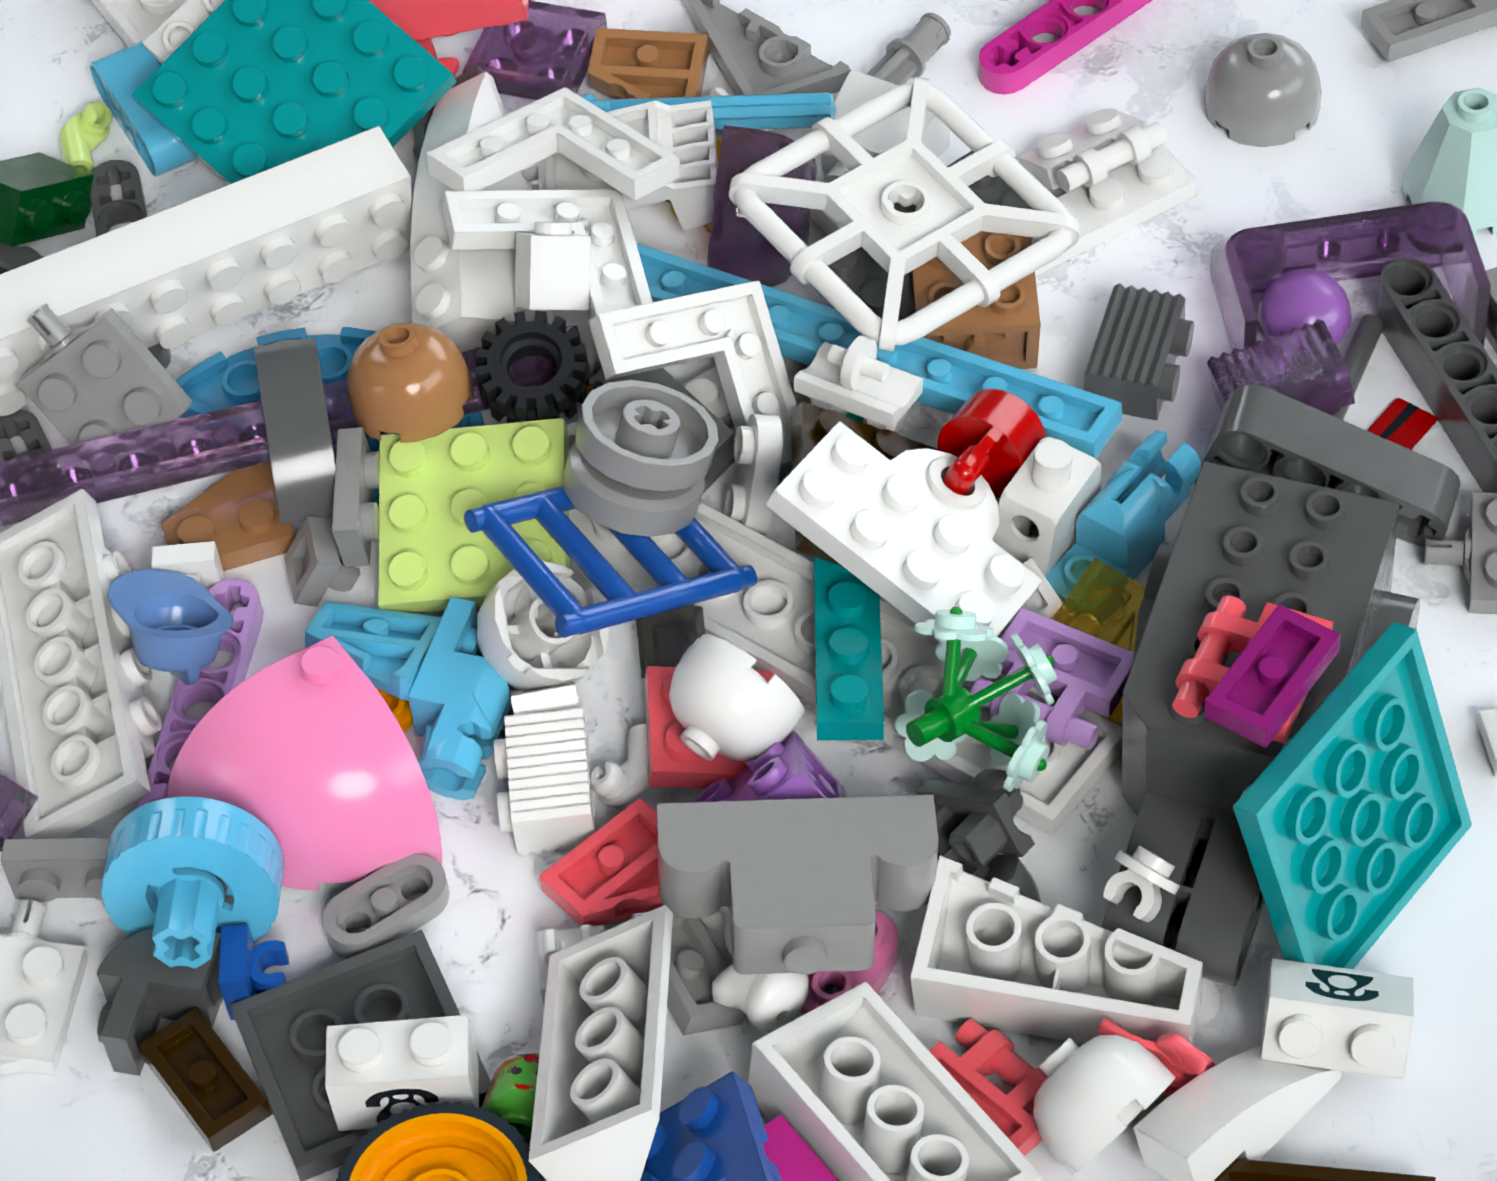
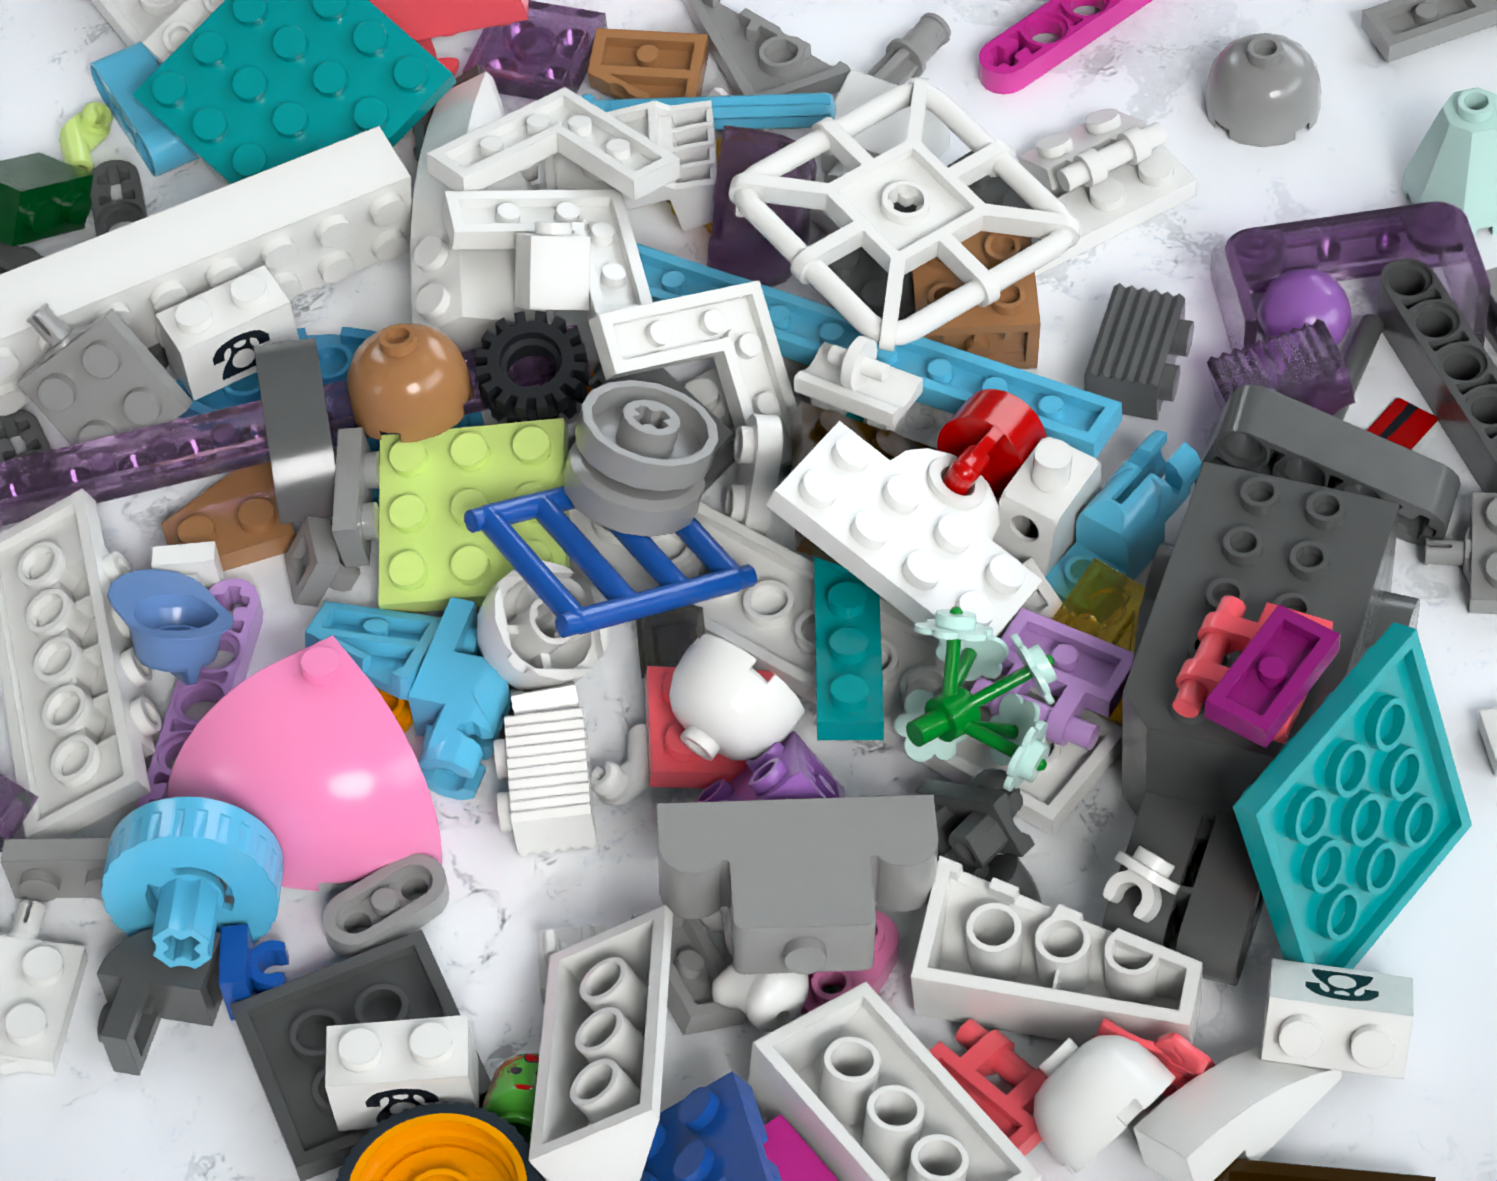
dark brown plate [137,1008,273,1153] -> none
coral wing [539,798,663,926] -> none
none -> white brick [155,265,300,401]

